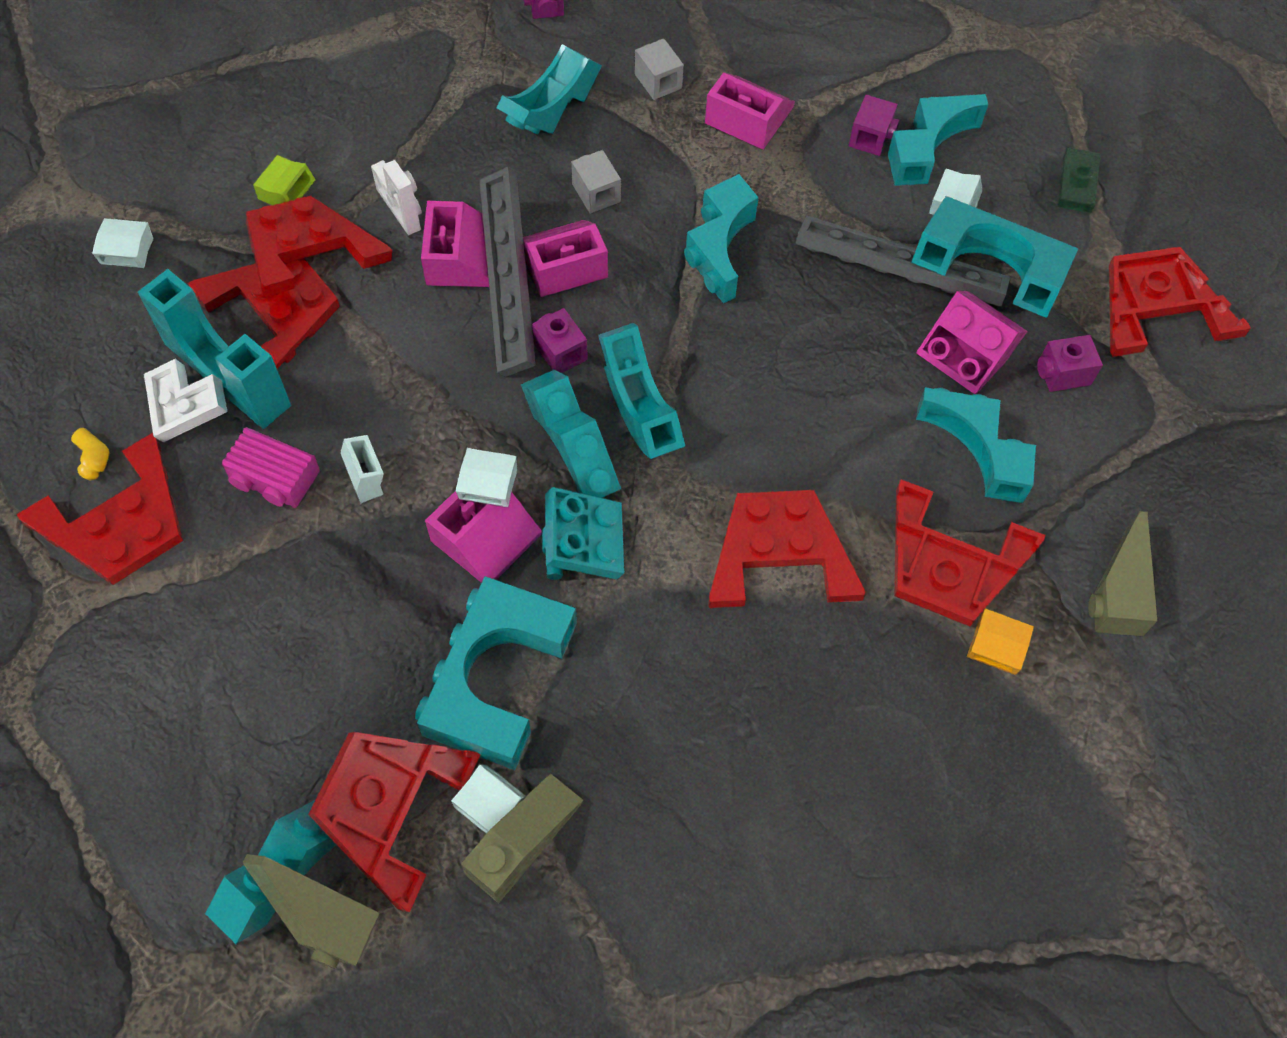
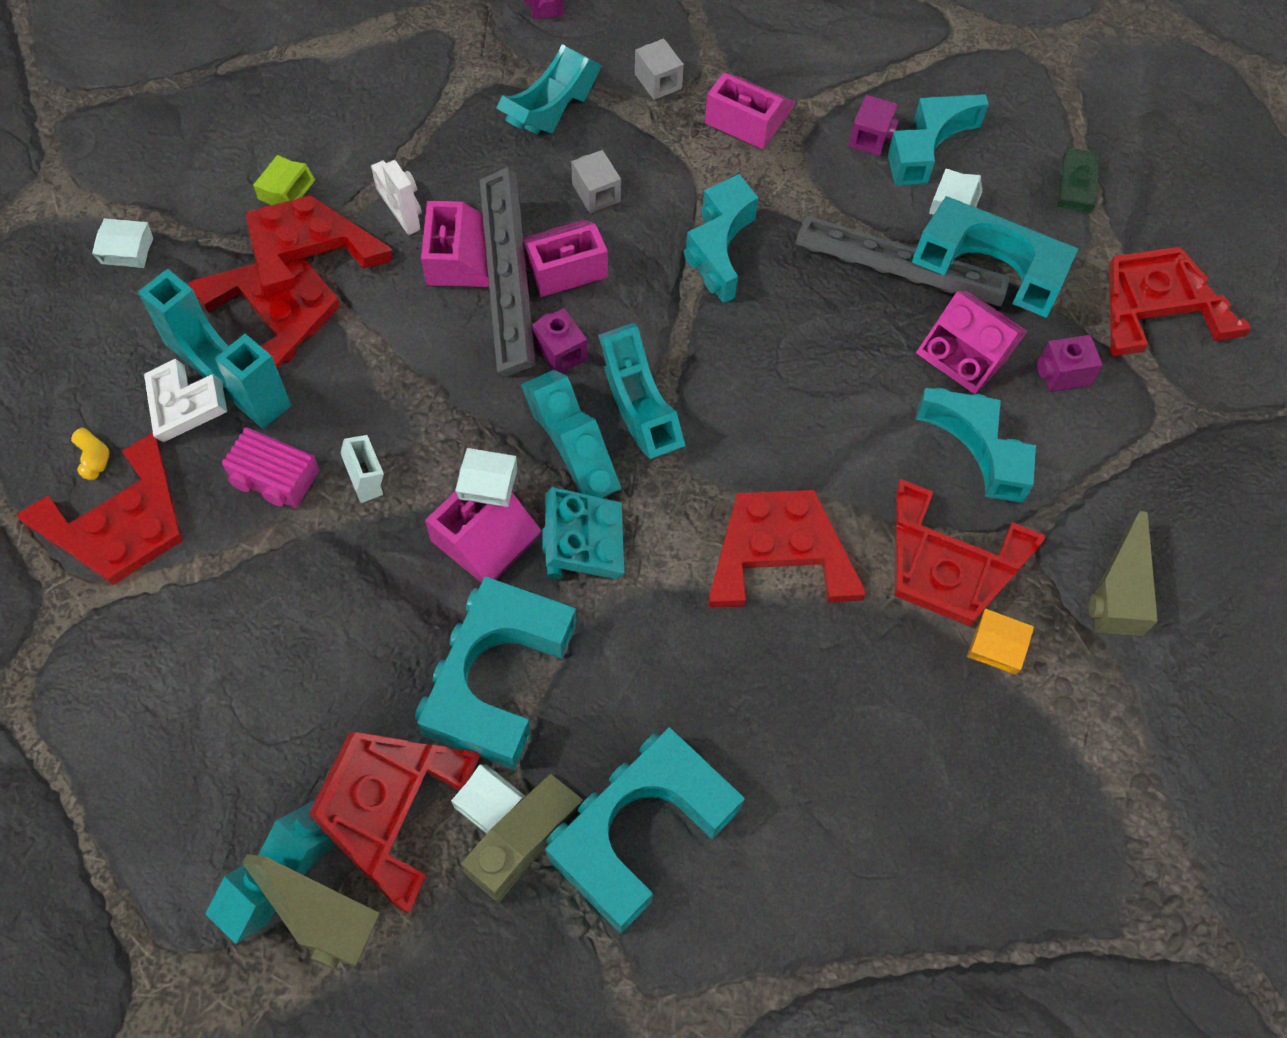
none -> teal arch [545,727,745,934]

